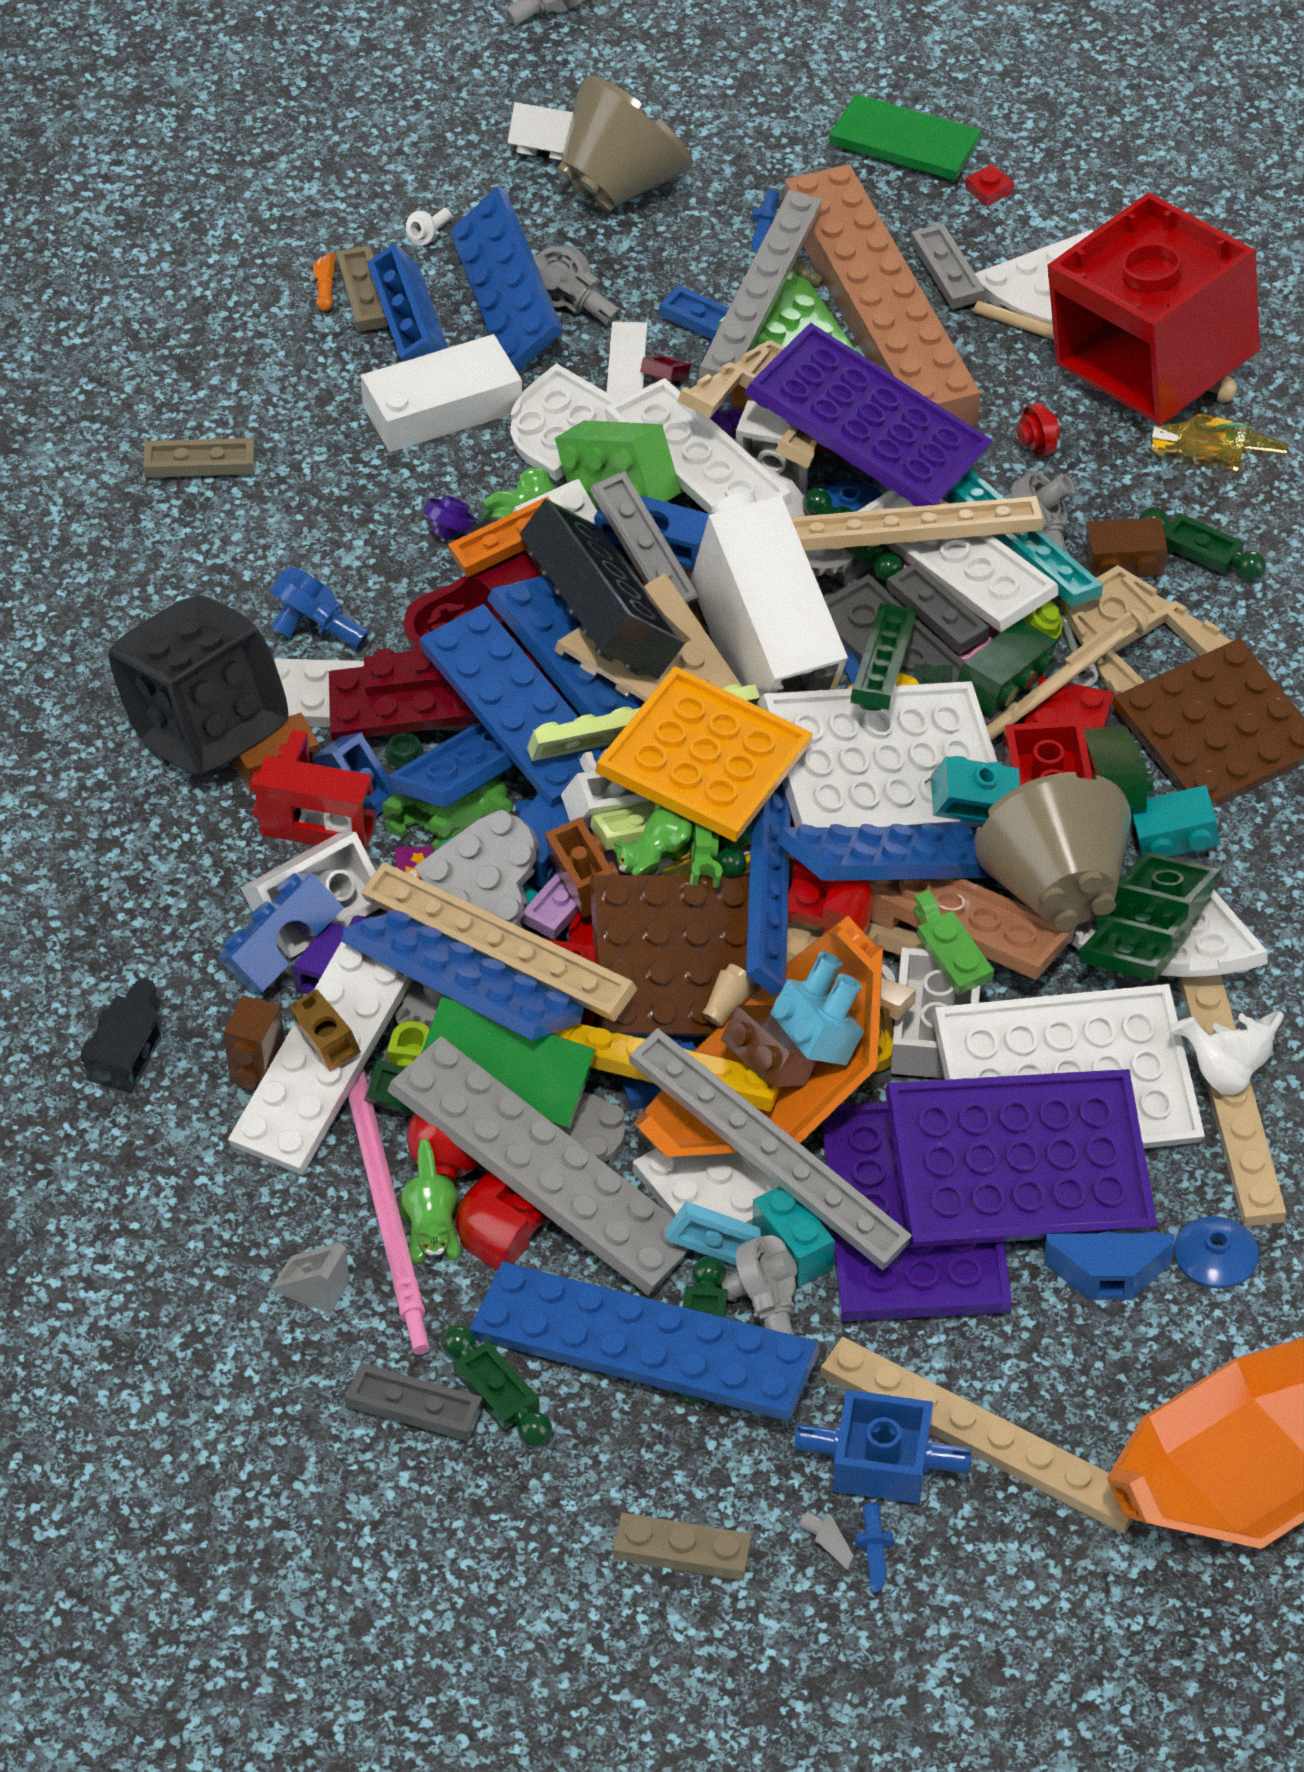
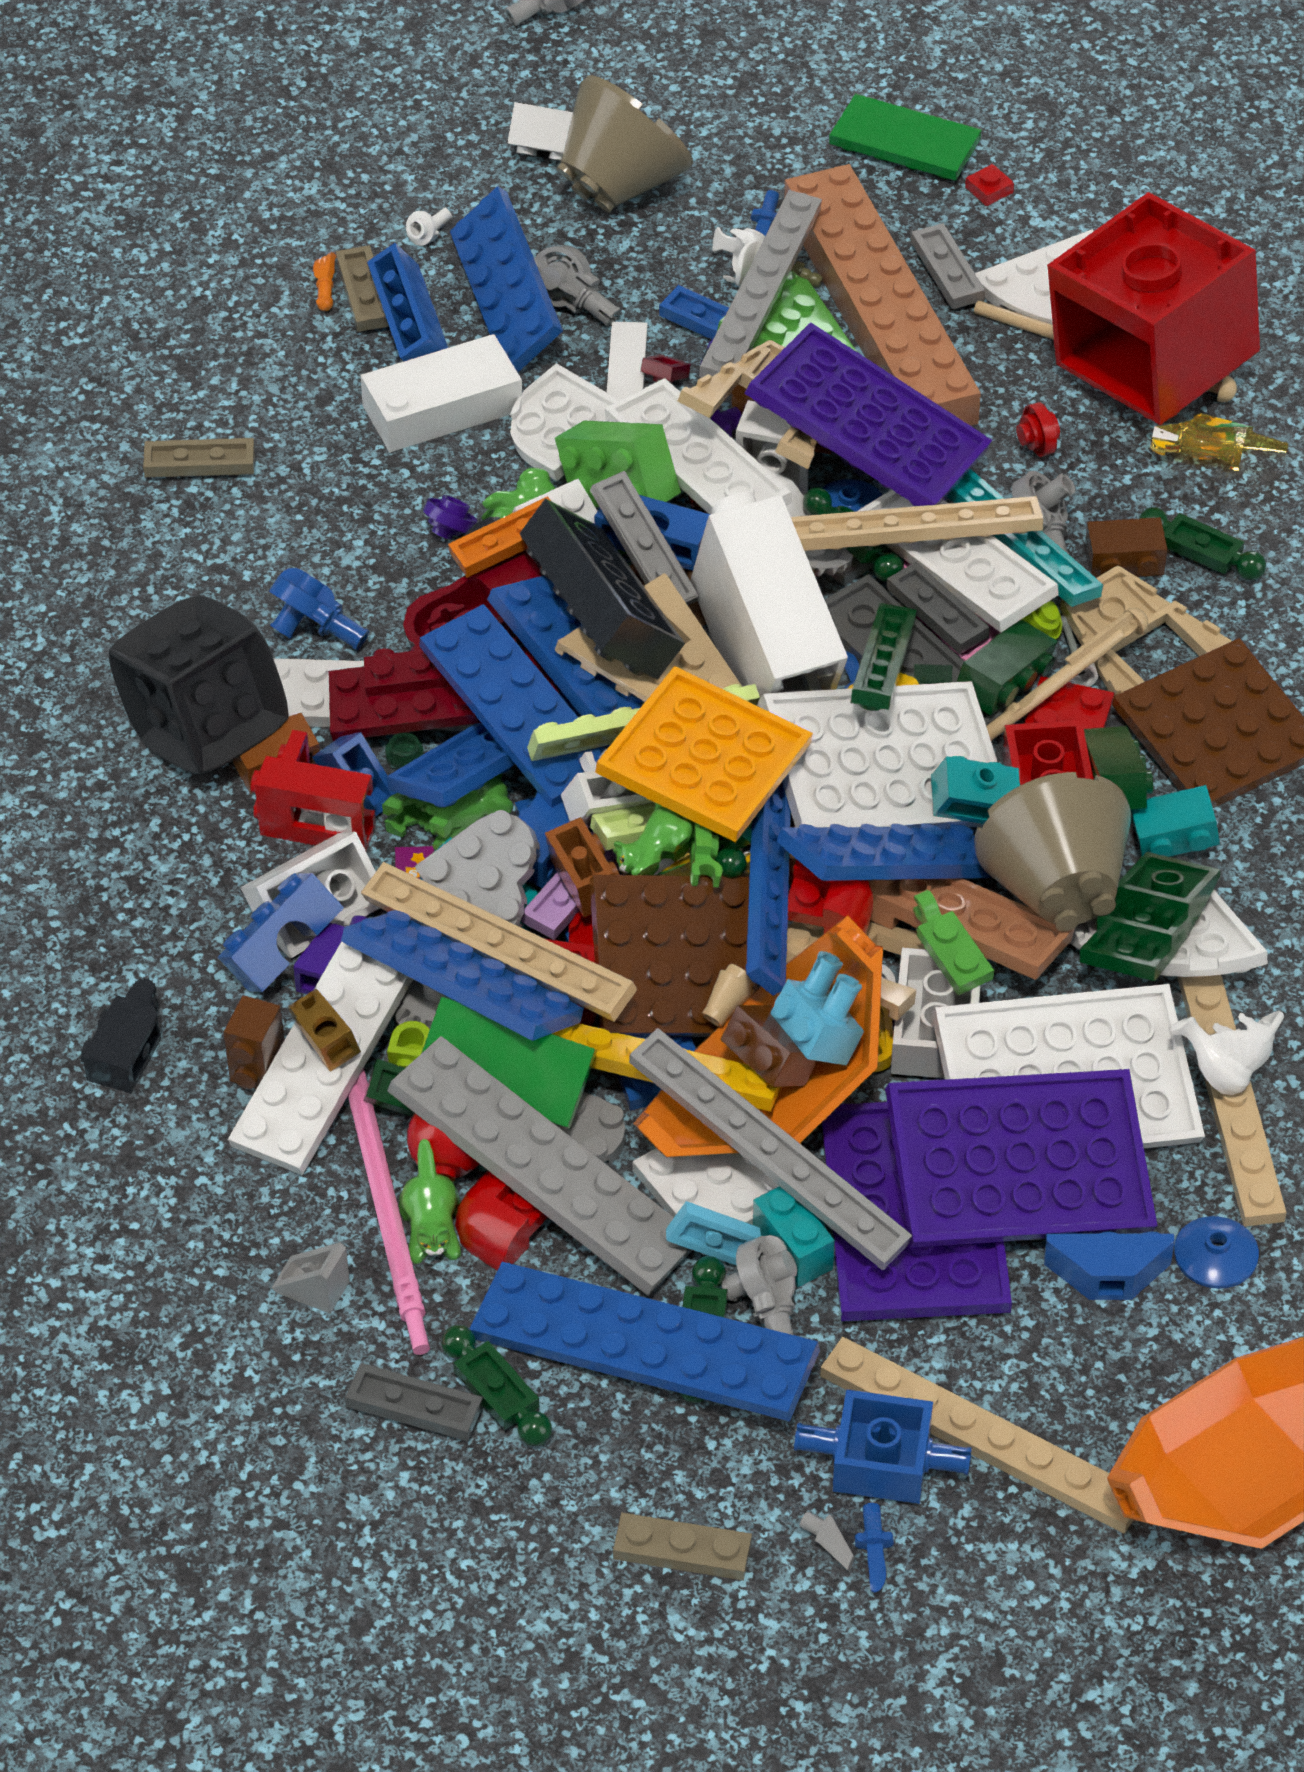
none -> white piece [713,227,765,288]

